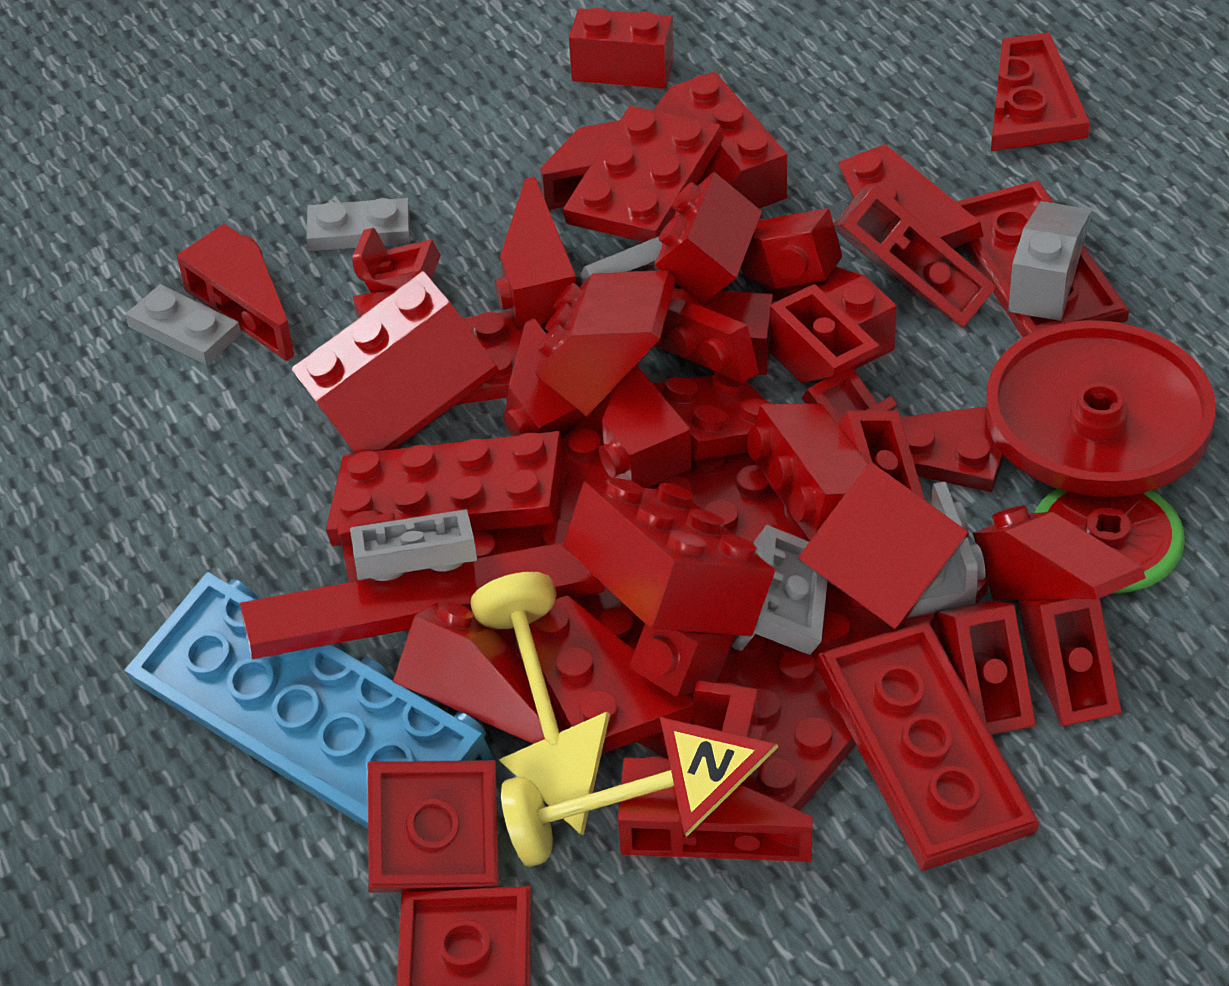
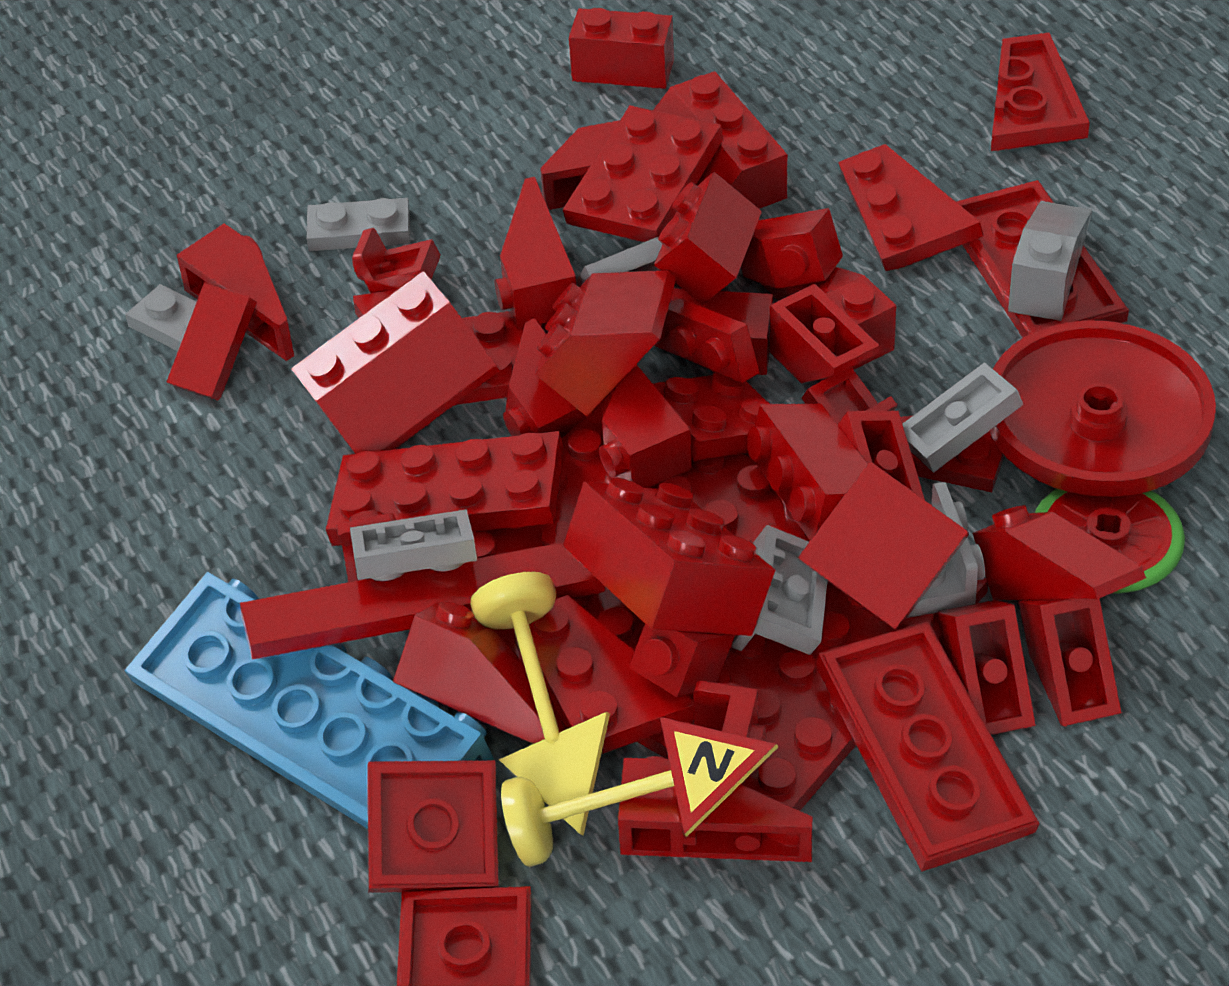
red slope [834,183,997,328] -> none
none -> red tile [166,283,257,401]
none -> light grey plate [903,362,1024,473]

